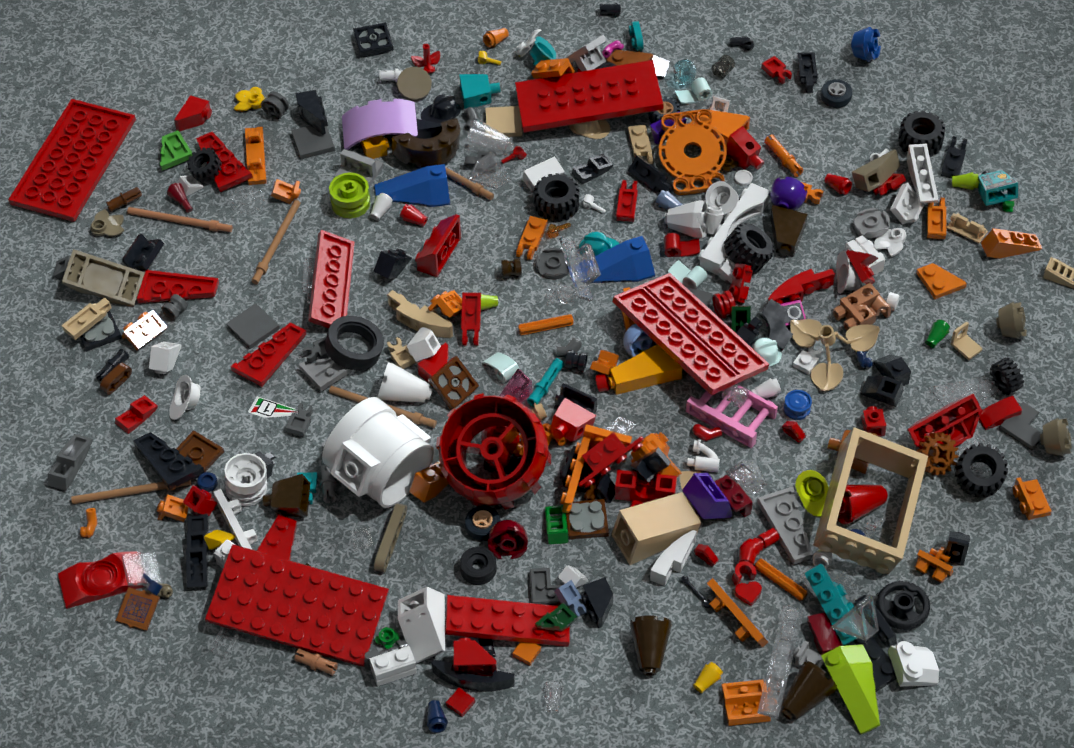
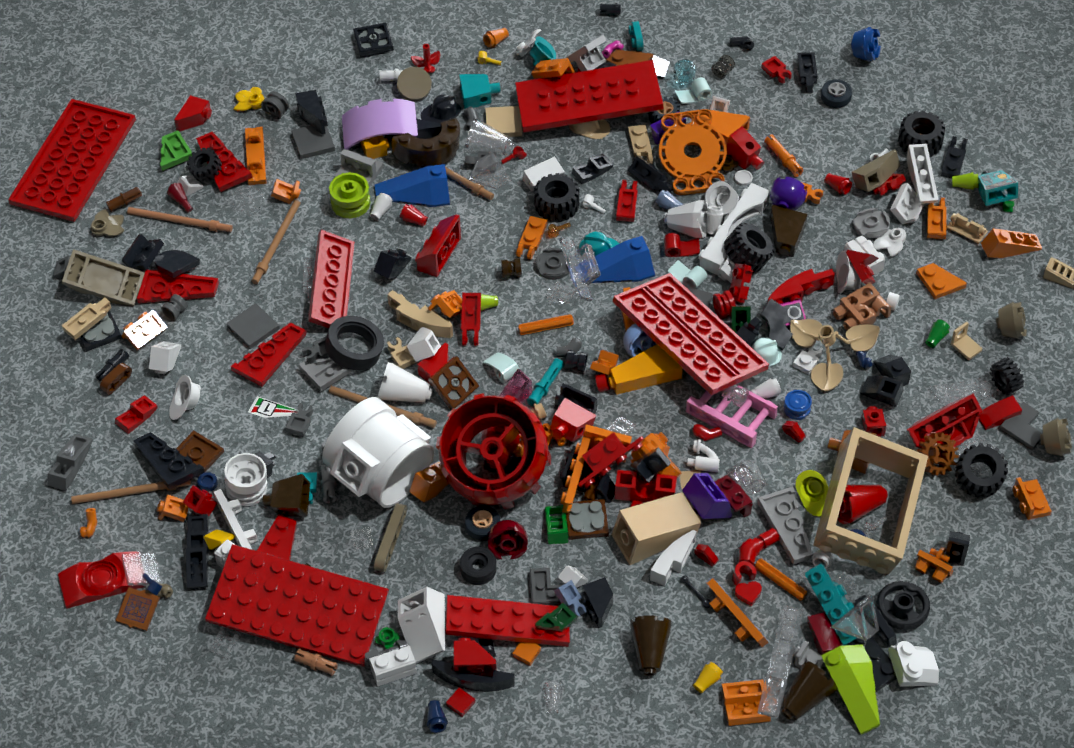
none -> black tile [155,250,200,278]

